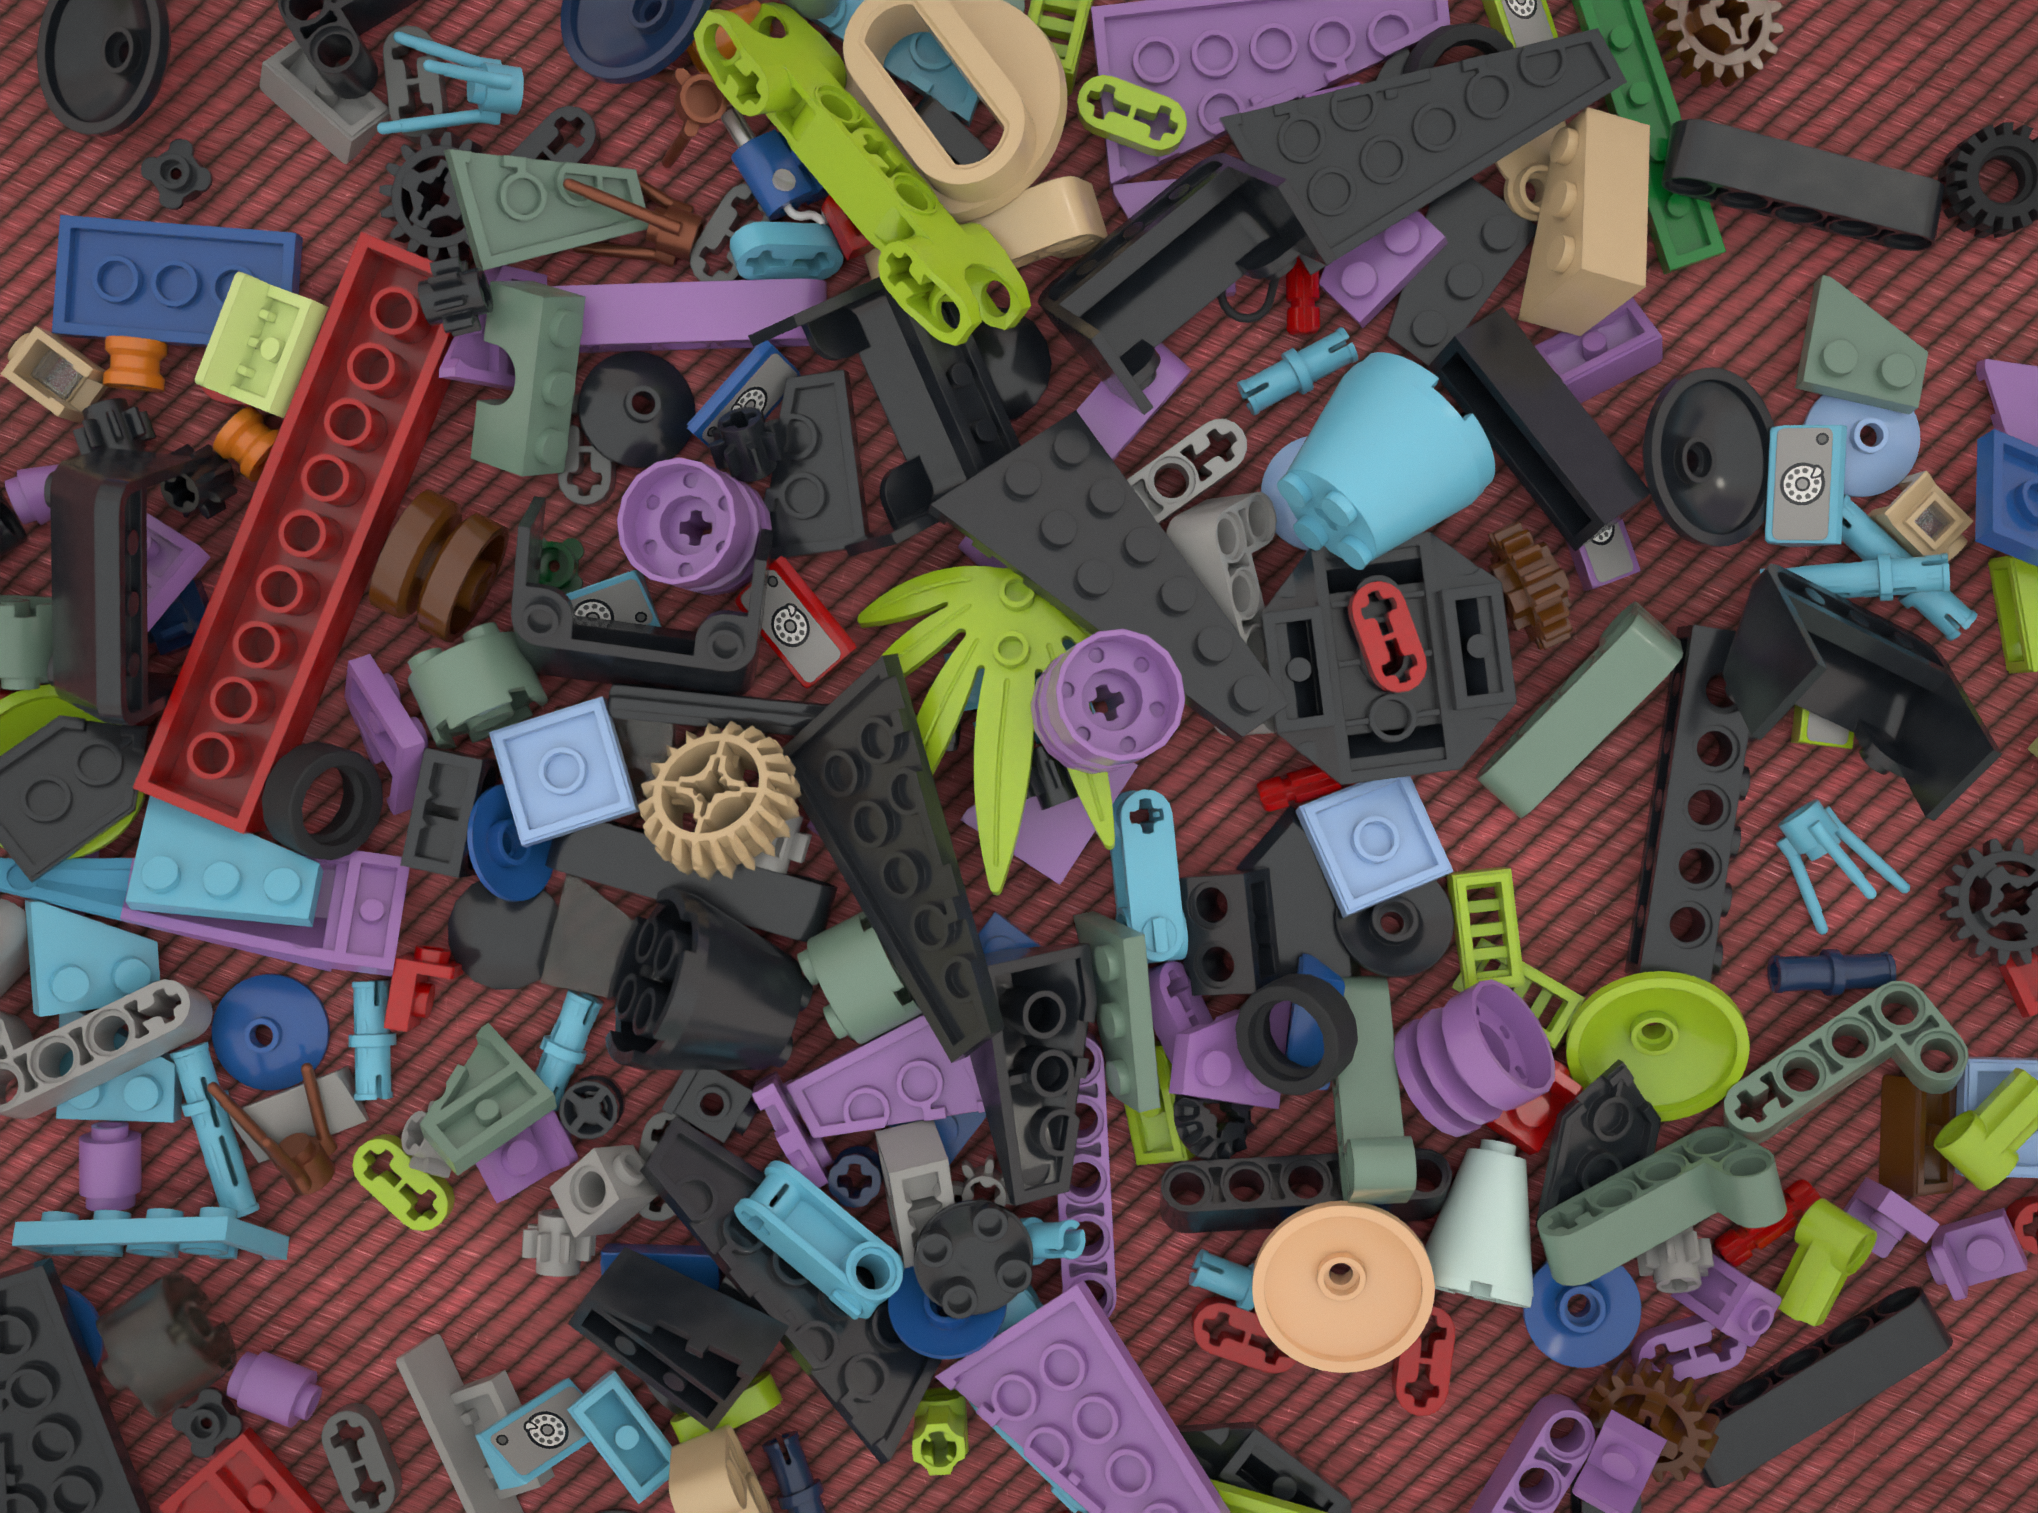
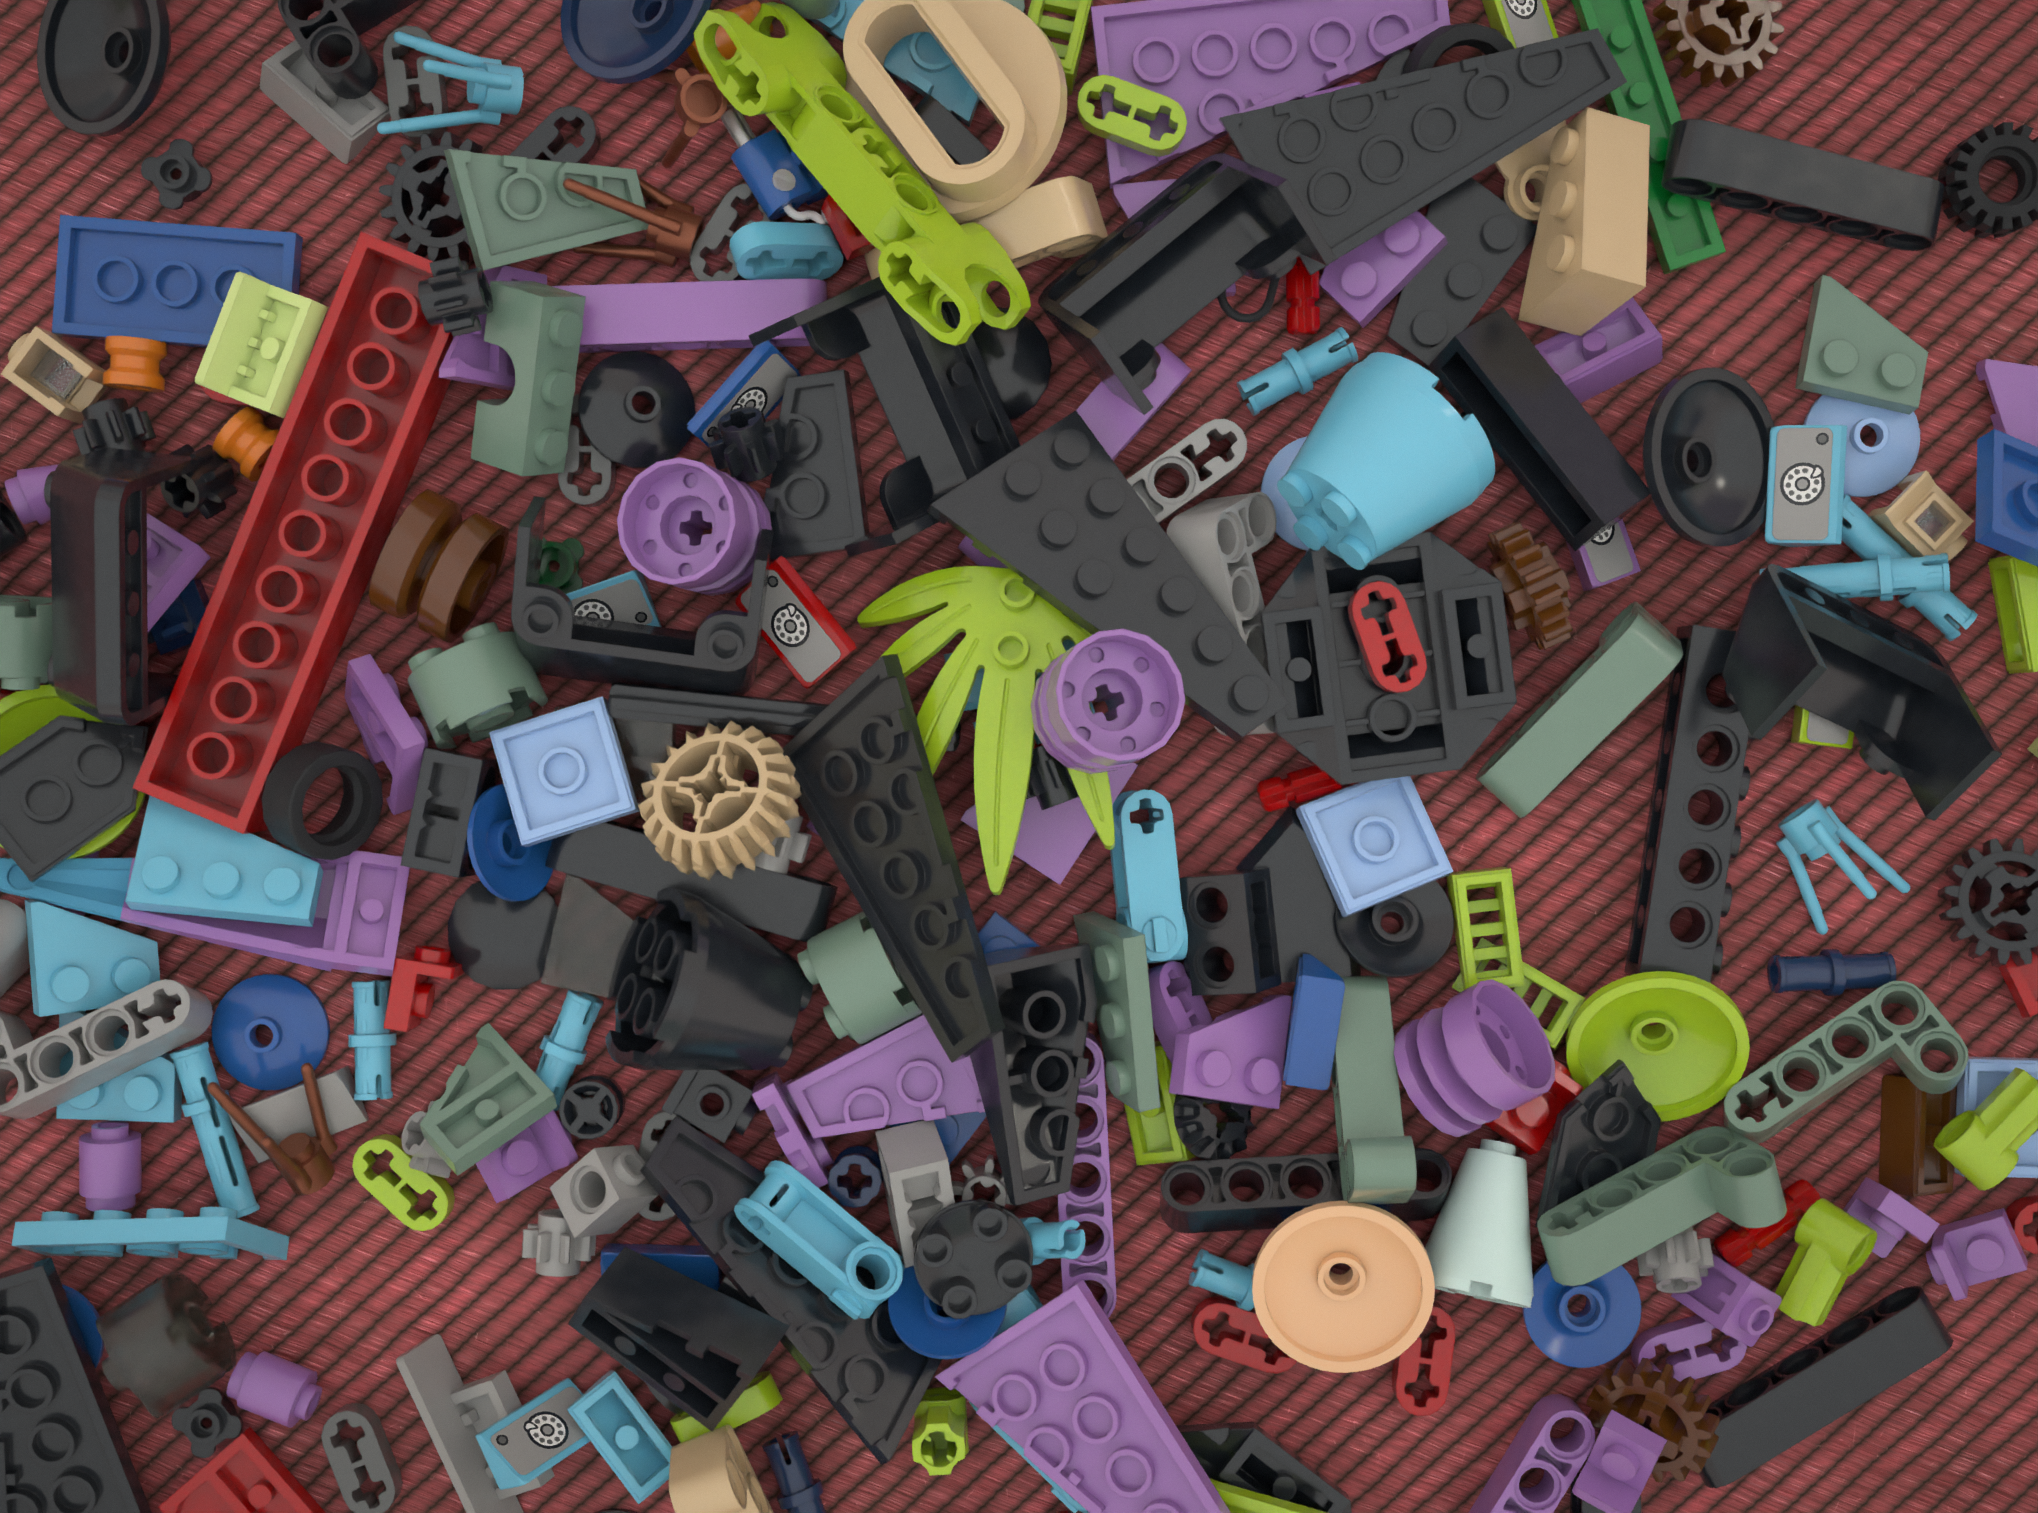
black tyre [1235,973,1358,1095] -> none

